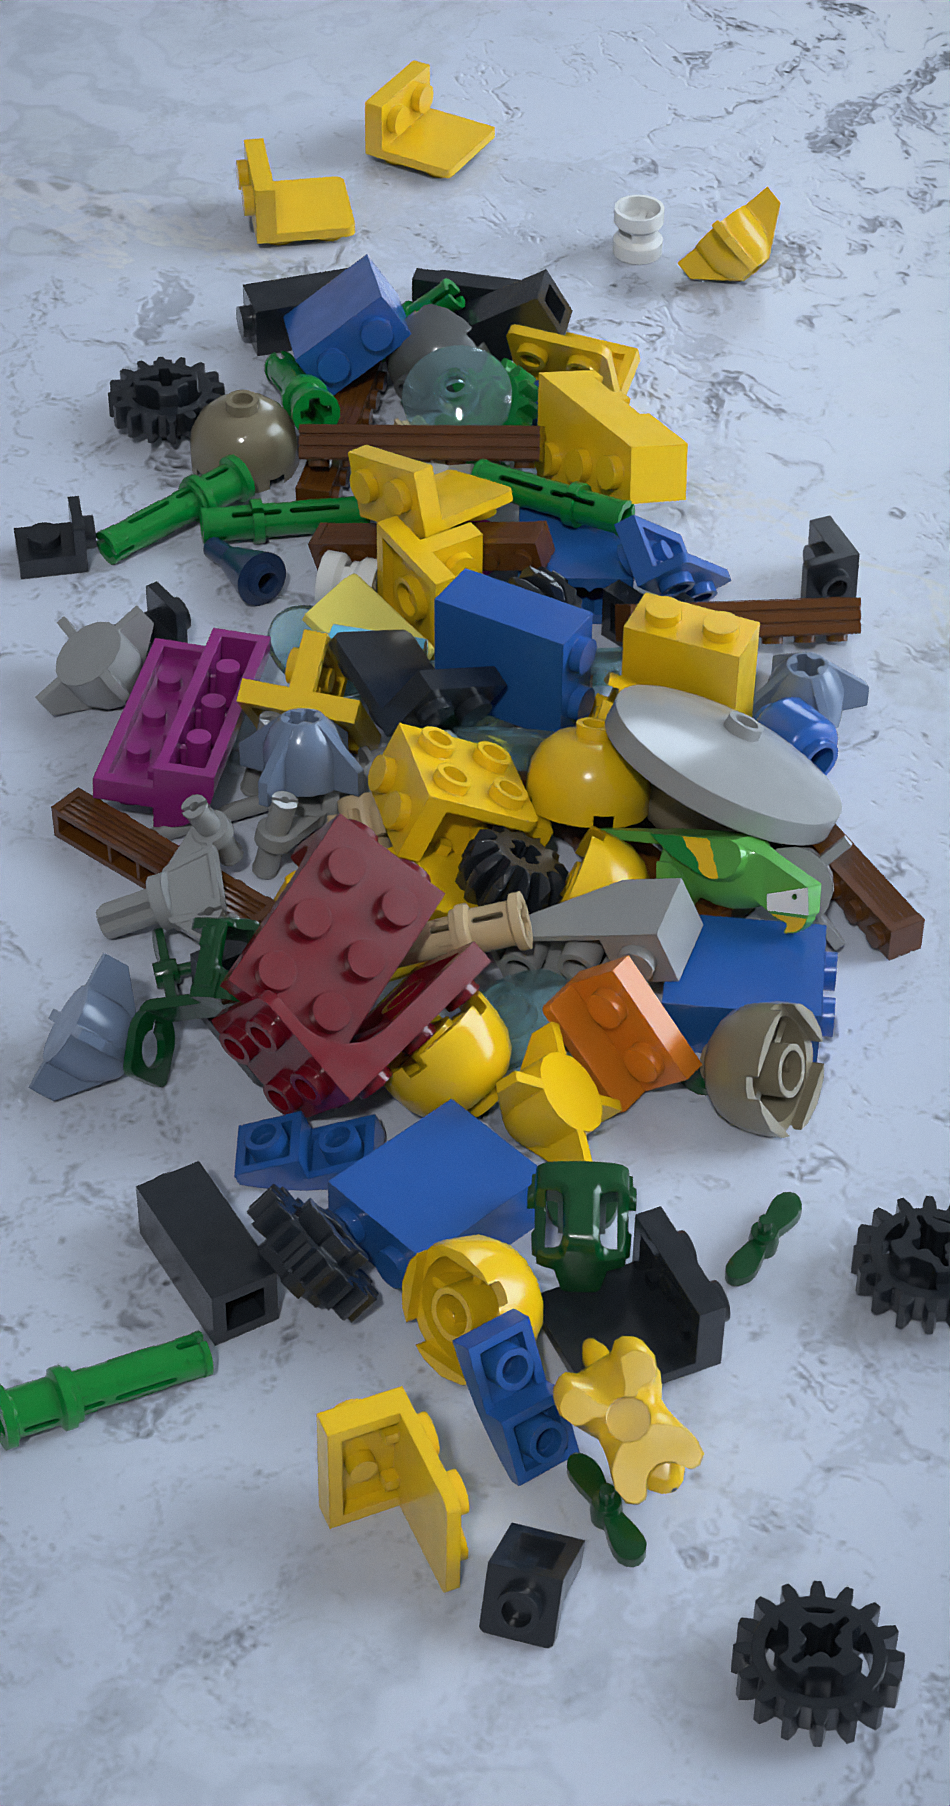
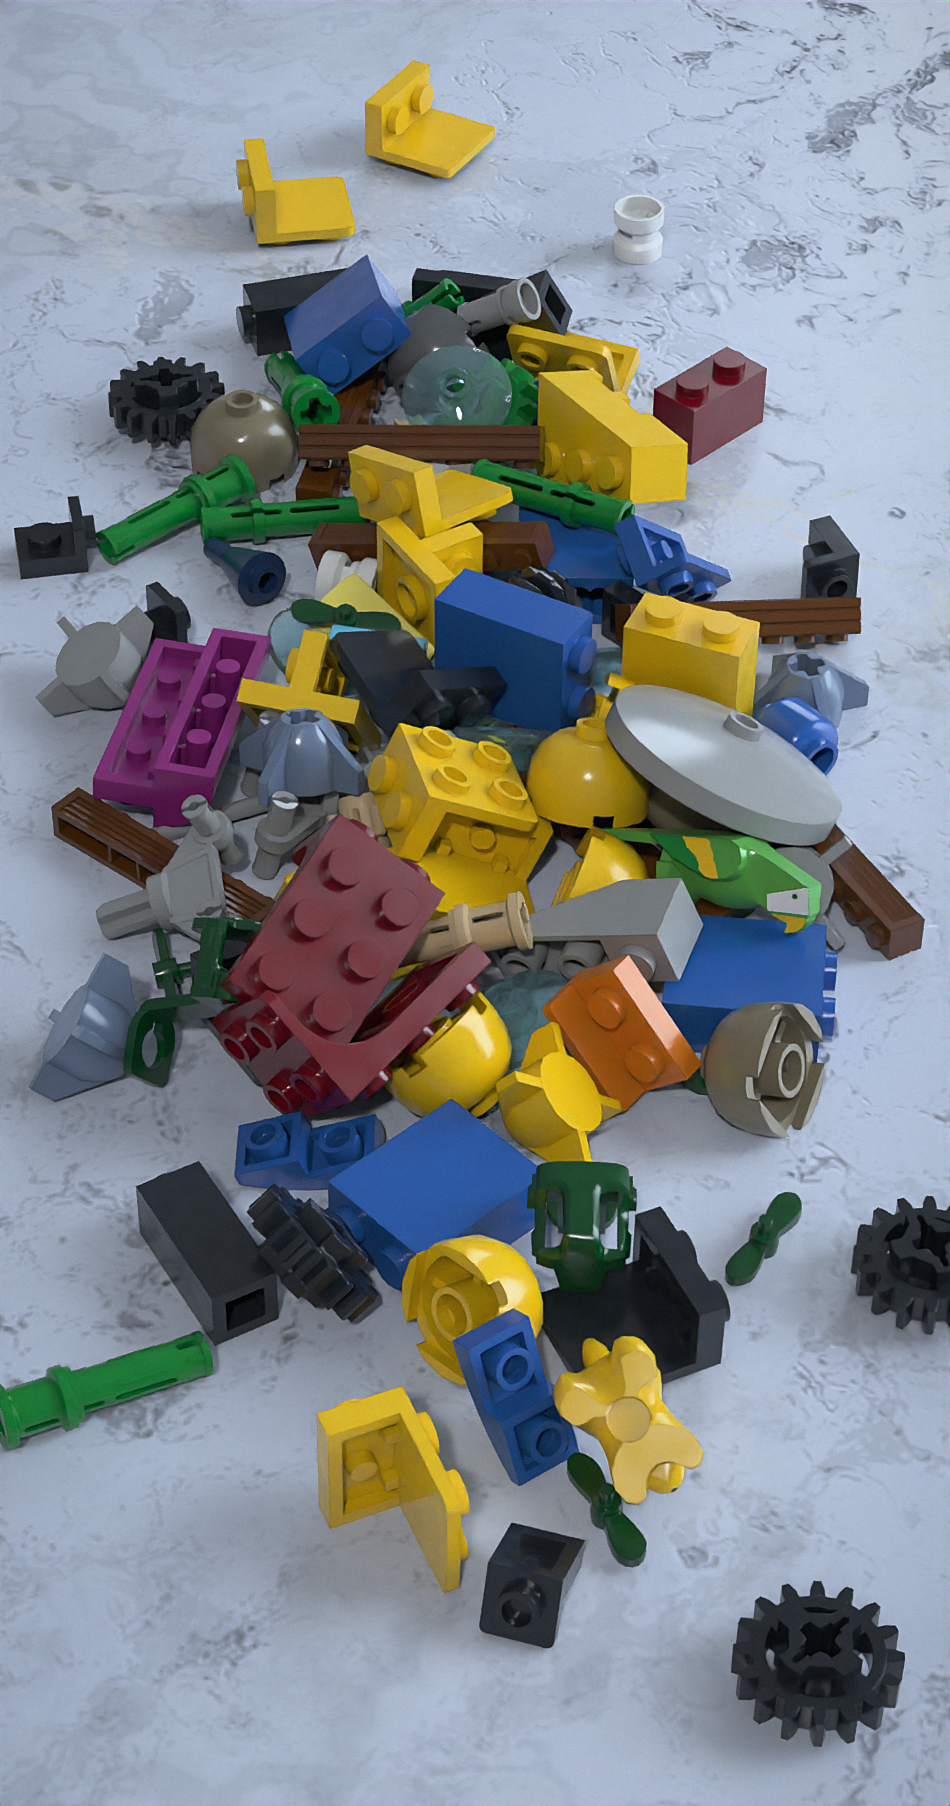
black gear [455,824,569,914] -> none
yellow piece [678,186,781,282] -> none
none -> dark green piece [291,599,401,631]
none -> light grey pin [457,278,541,337]
none -> brick [653,347,767,465]

